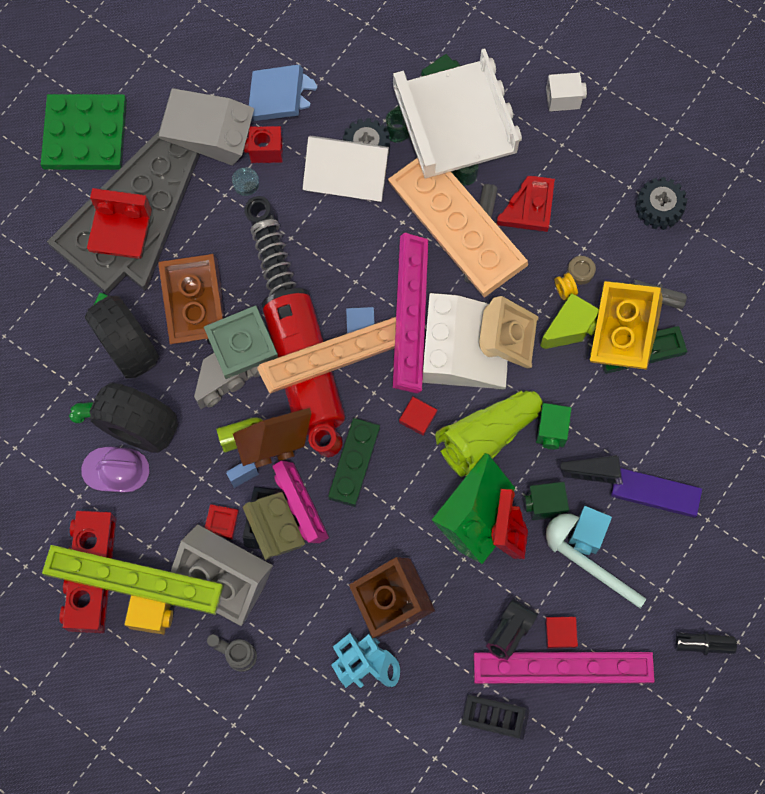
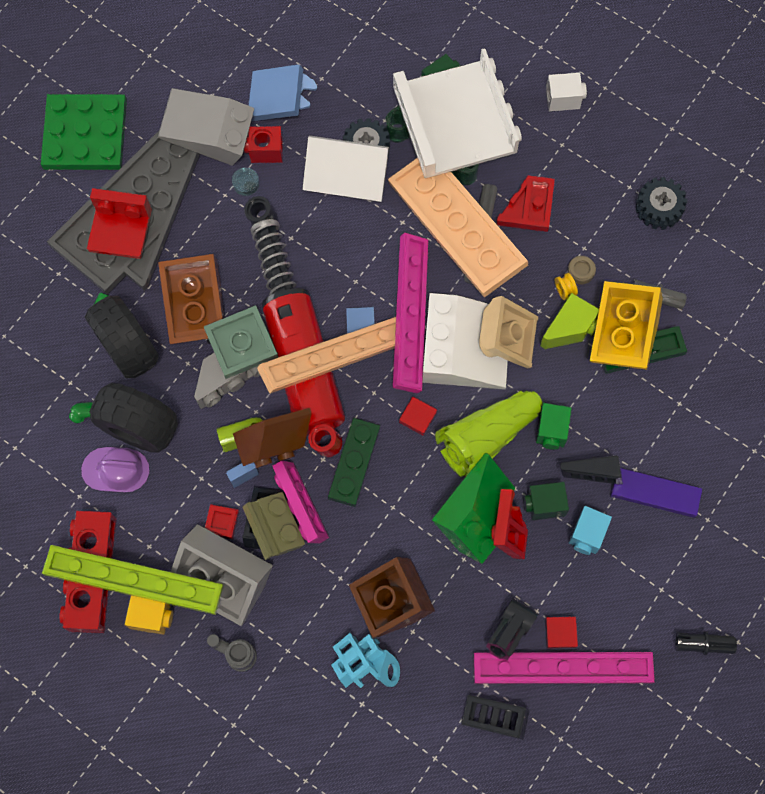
light aqua piece [546,514,646,608] -> none

